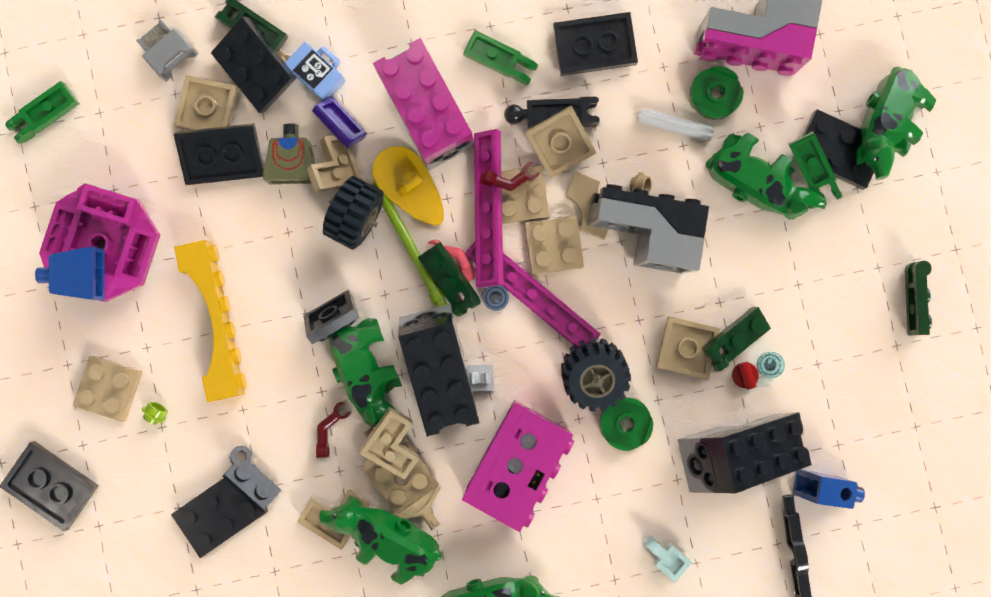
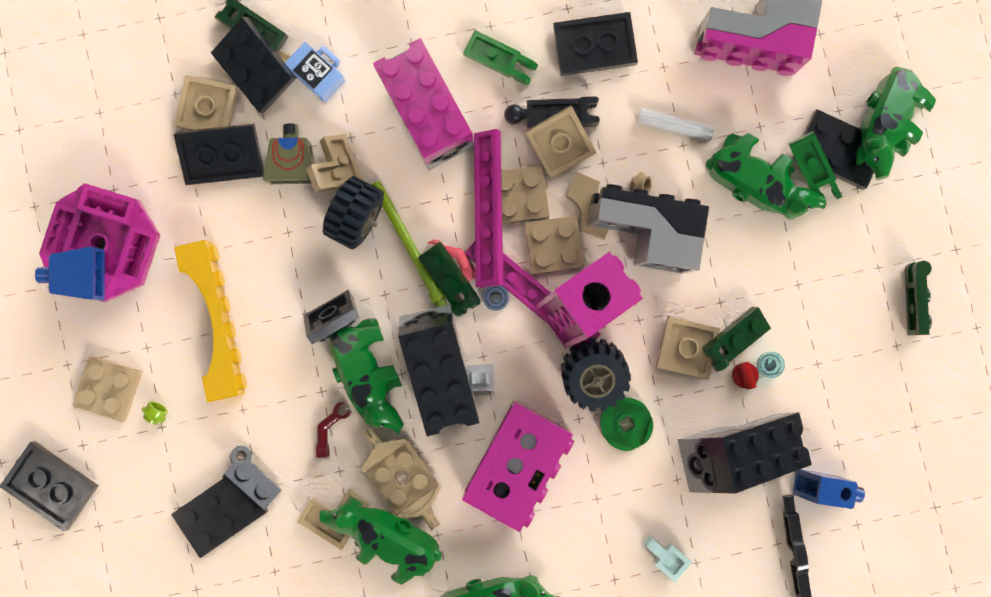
green hinge [5,81,80,144] -> none
light grey piece [136,19,199,82] -> none
dark purple tile [312,96,367,149] -> none
tan plate [359,407,420,480] -> none
yellow shield [372,146,444,226] -> none
dark red arm [480,162,540,191] -> none
green plate [689,66,744,120] -> none
none -> dark pink piece [535,251,643,349]

